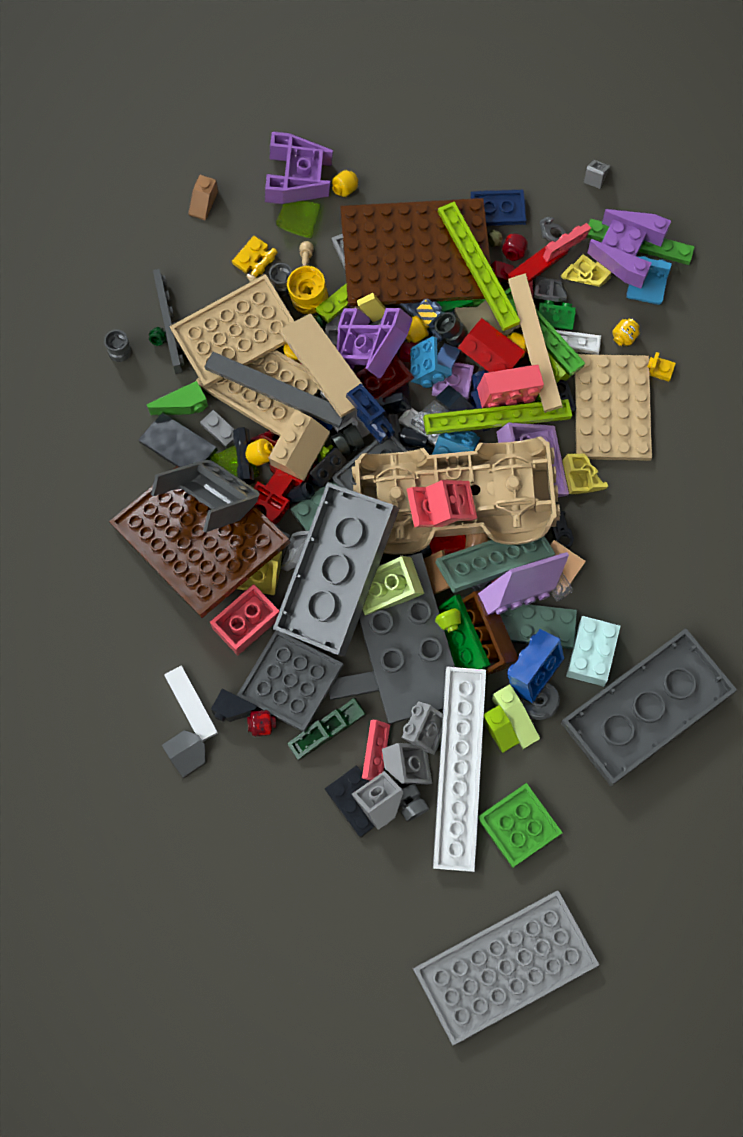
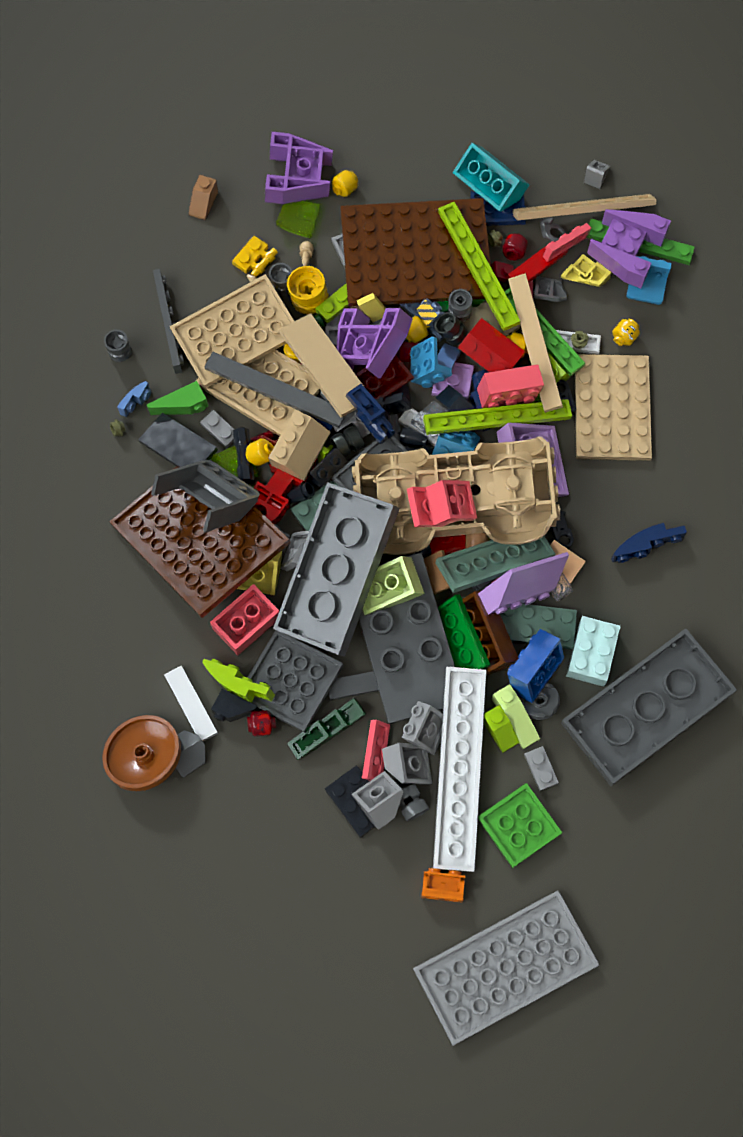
dark green plate [149,327,167,346] -> none
lime cone [435,608,461,633] -> none
green bracket [539,300,576,330] -> none
light yellow slope [562,453,608,494] -> none
yellow bracket [647,352,675,381] -> none
none -> dark orange dish [103,715,181,791]
none -> olive plate [110,419,125,437]
none -> medium blue slope [117,381,151,418]
none -> lime slope [202,659,275,703]
none -> orange hinge [421,868,465,903]
none -> dark grey wheel [448,289,473,322]
none -> teal slope [452,143,530,212]
none -> tan tile [513,194,656,220]
none -> light grey plate [524,746,559,791]
none -> olive plate [571,331,589,349]
none -> dark blue slope [611,523,687,563]

